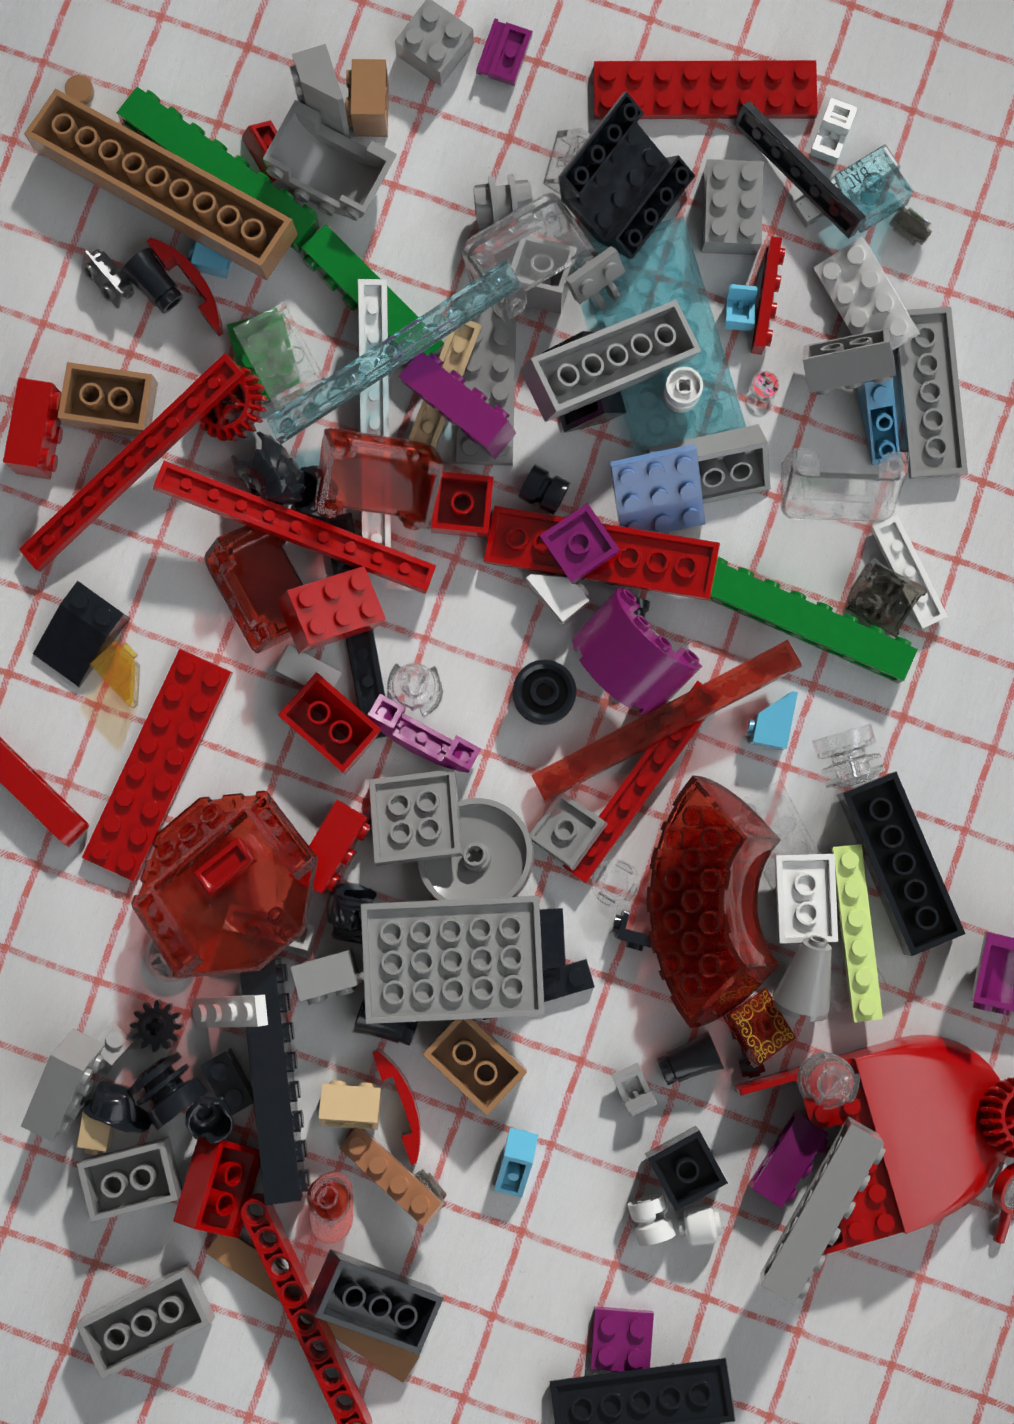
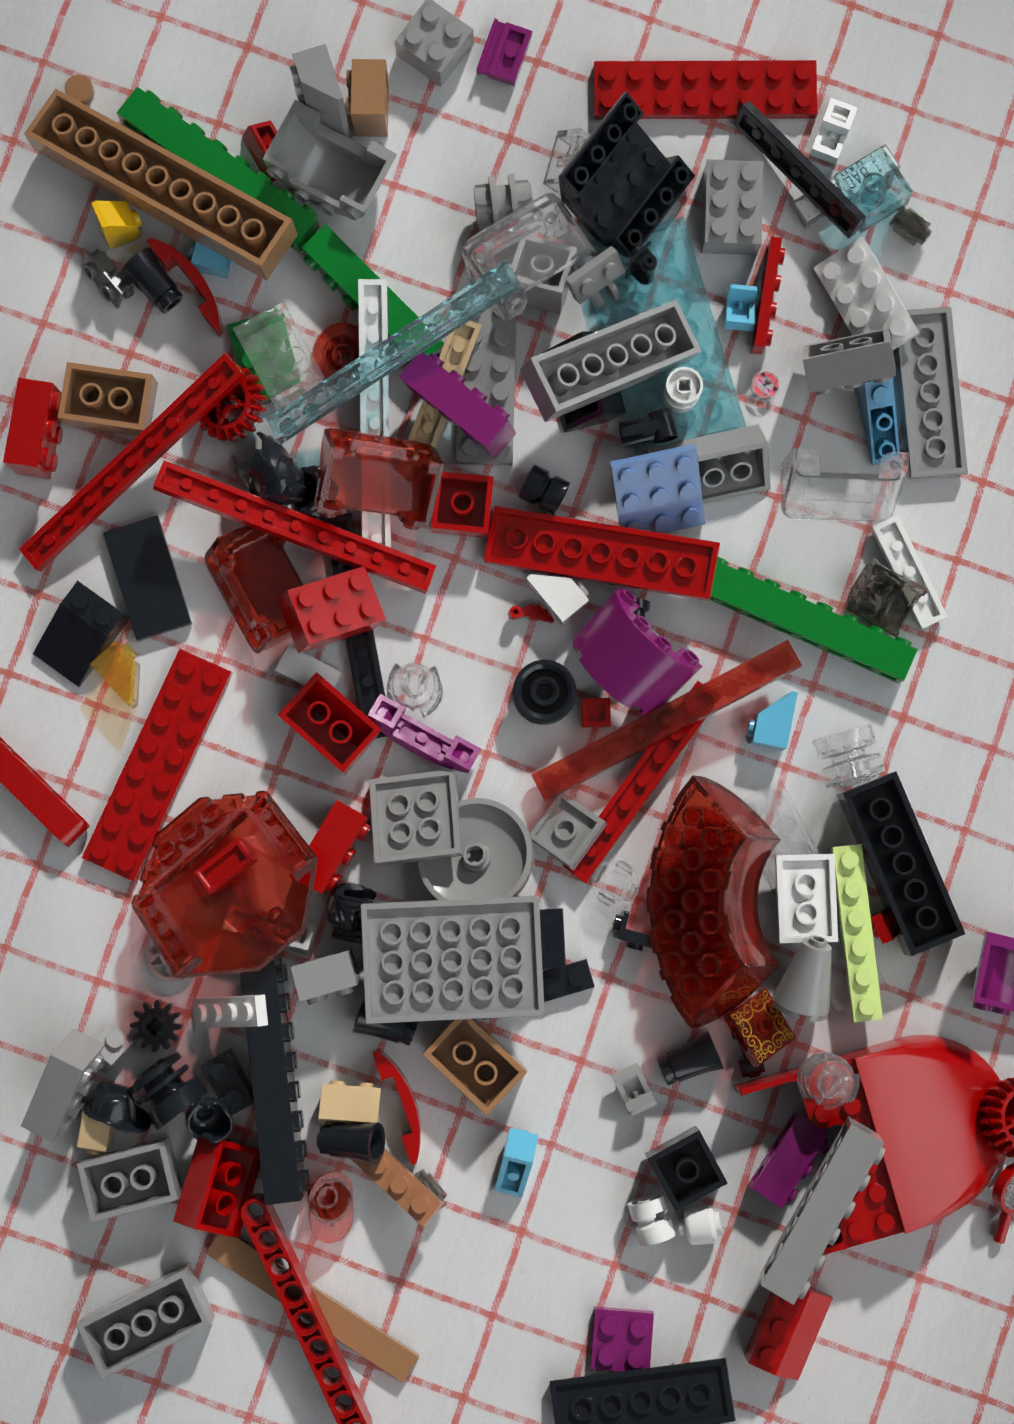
black brick [305,1249,444,1355] -> none
magenta plate [540,503,620,584] -> none
none -> yellow slope [91,201,143,250]
none -> black tile [103,515,193,642]
none -> clear red hat [311,323,359,387]
none -> black plant [317,1122,385,1165]
none -> red piece [508,604,555,624]
none -> red plate [581,698,611,728]
none -> black piece [618,408,679,448]
none -> black hinge [625,241,657,285]
none -> red slope [744,1287,833,1380]
none -> red plate [871,909,896,944]

